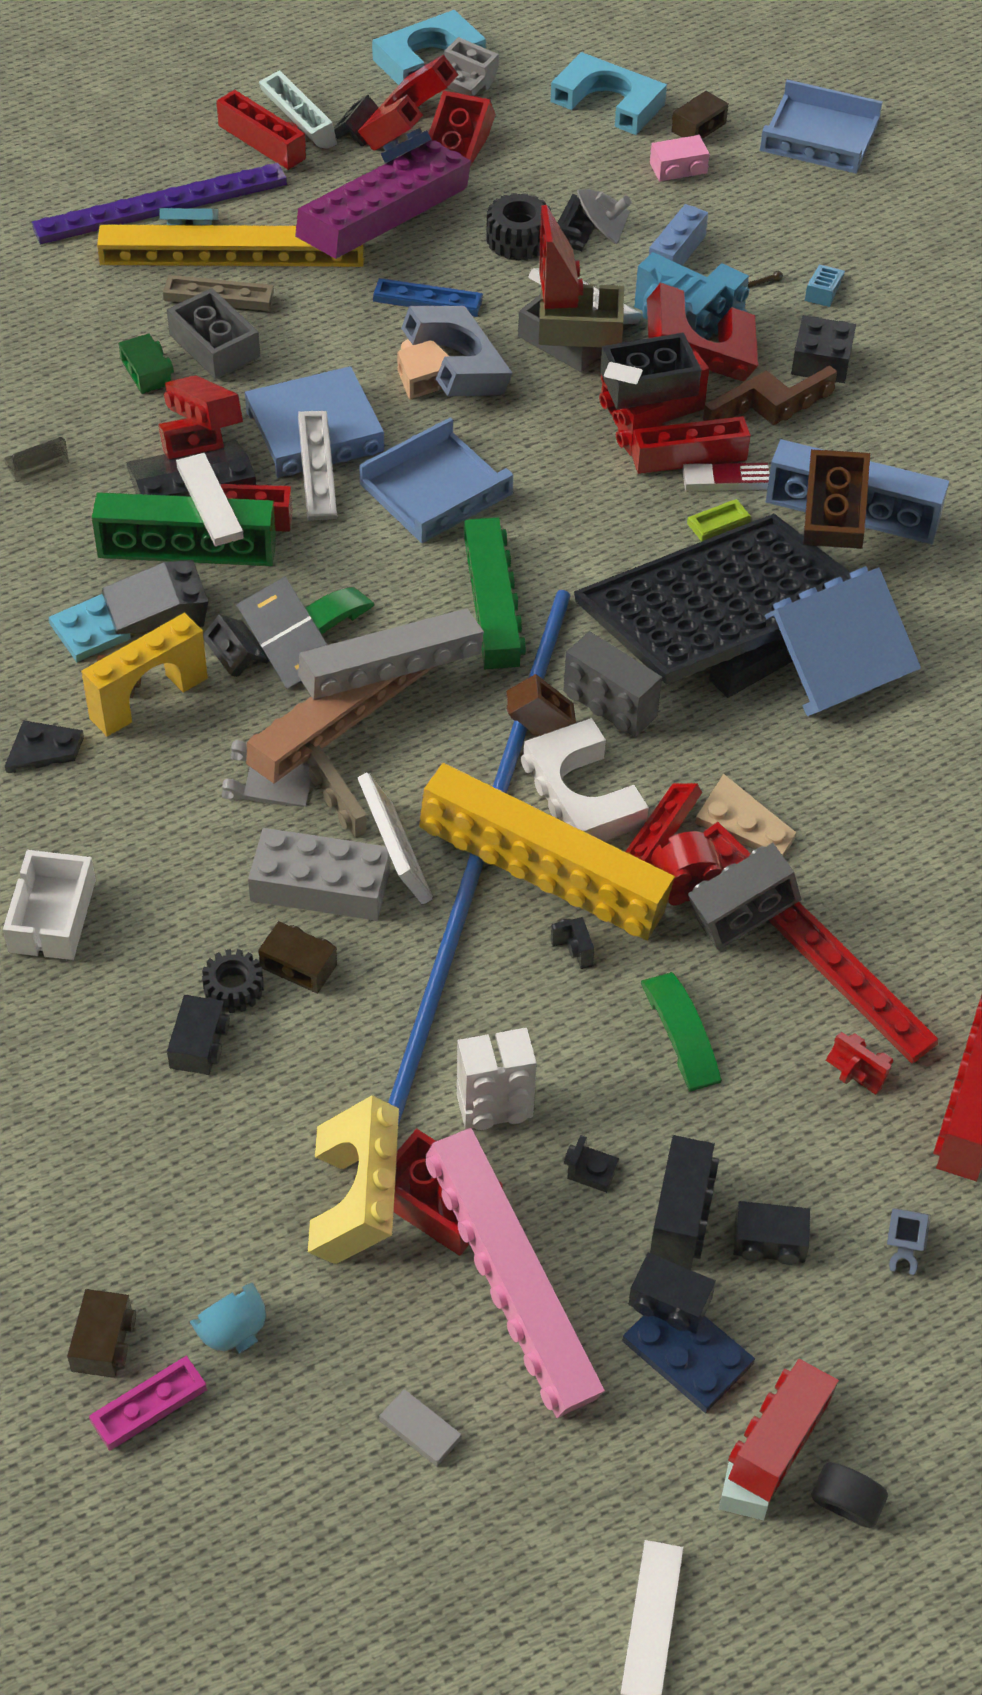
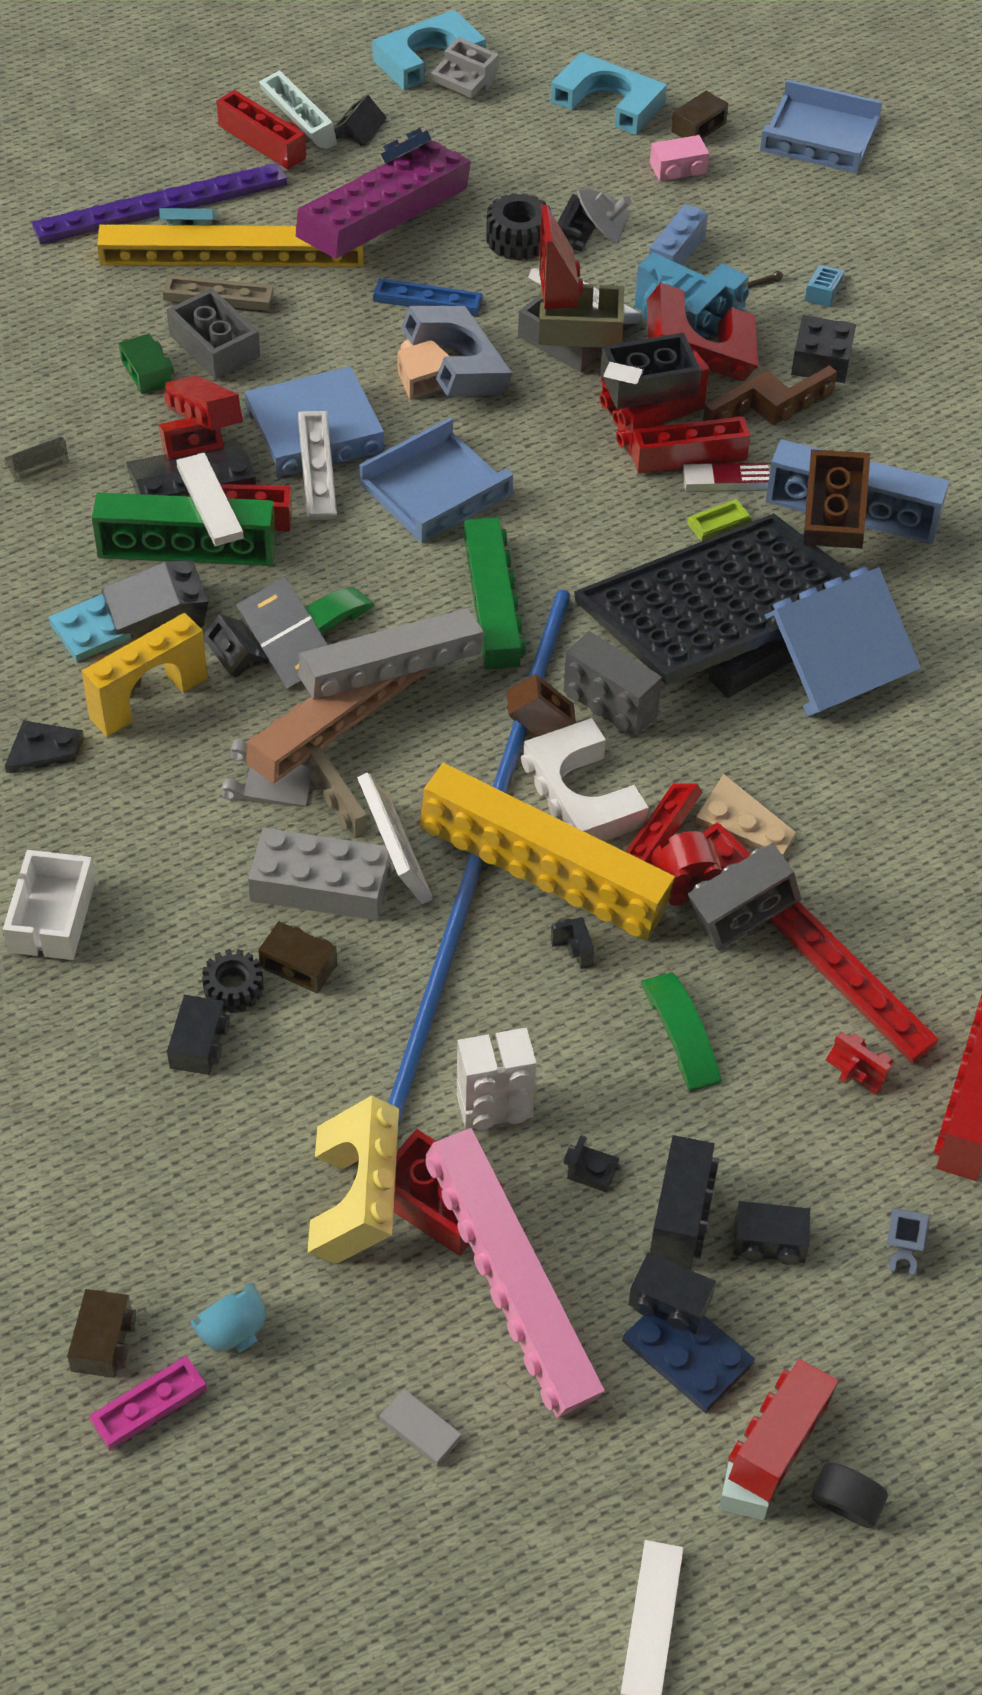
red arch [358,54,459,151] -> none
red slope [426,90,496,167] -> none

